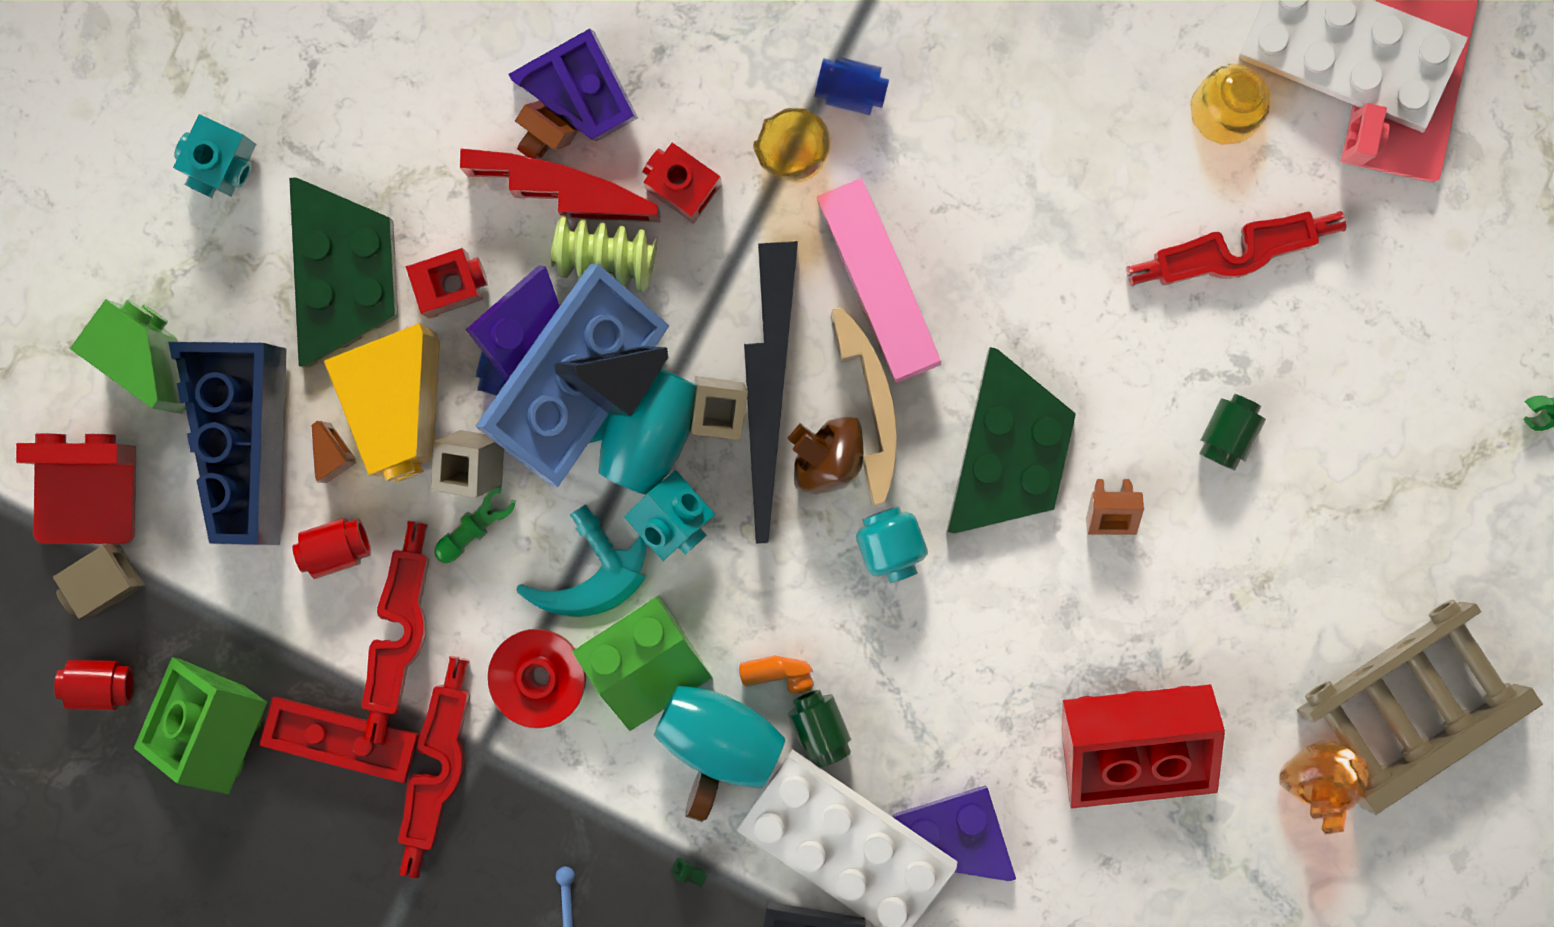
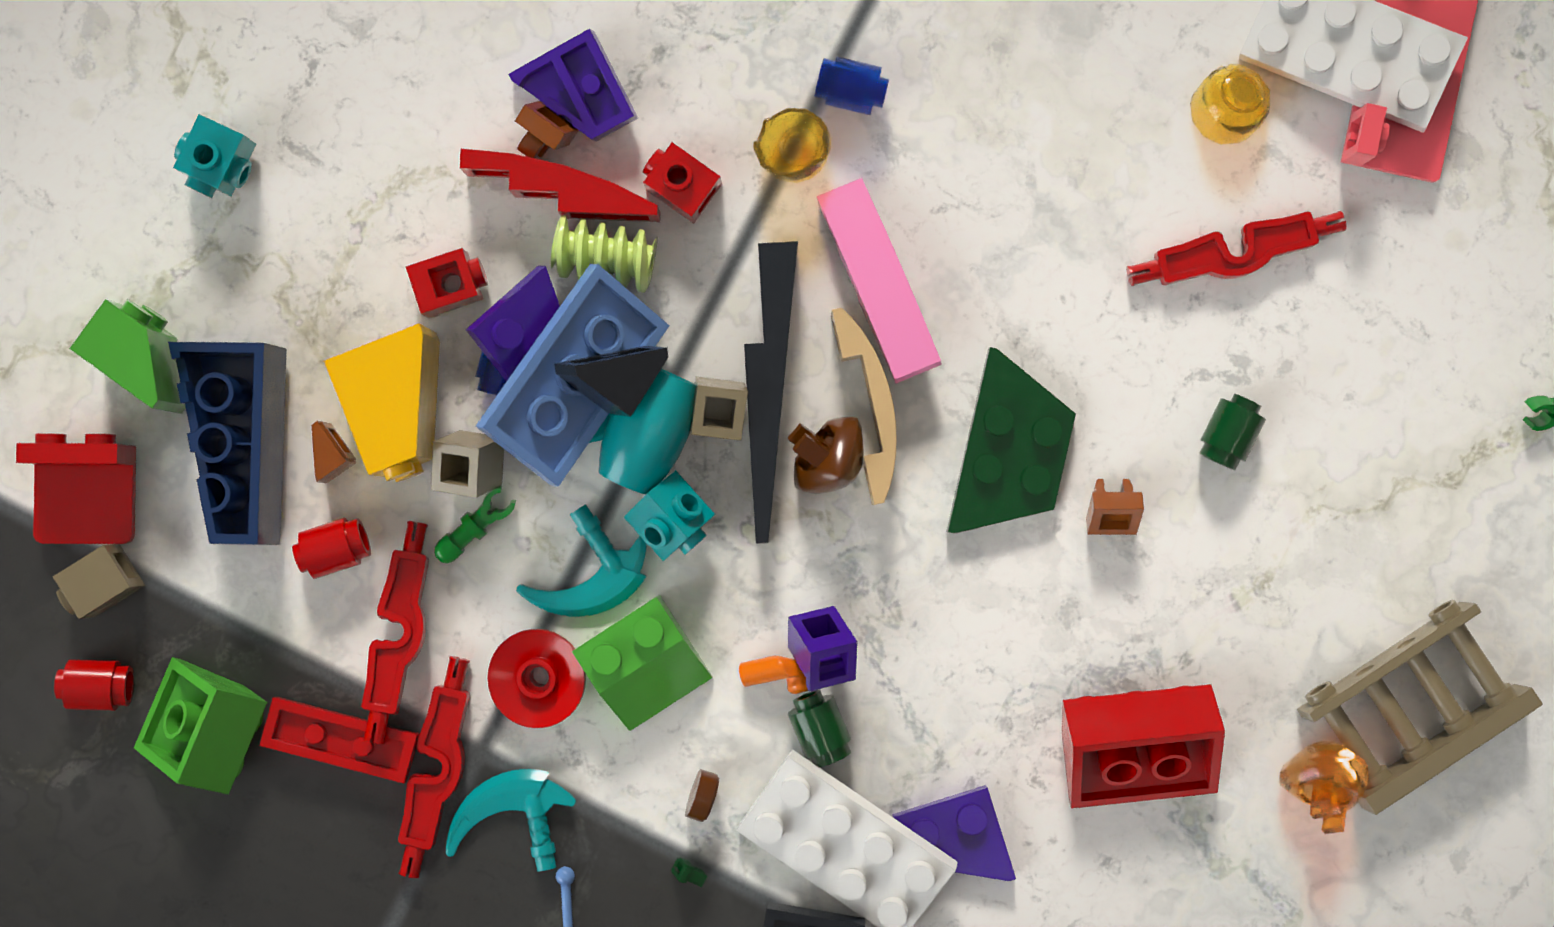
dark green wing [289,177,398,368] -> none
teal piece [653,685,785,788] -> none
teal head [856,506,928,583] -> none
none -> teal piece [446,769,576,872]
none -> dark purple brick [788,606,857,692]

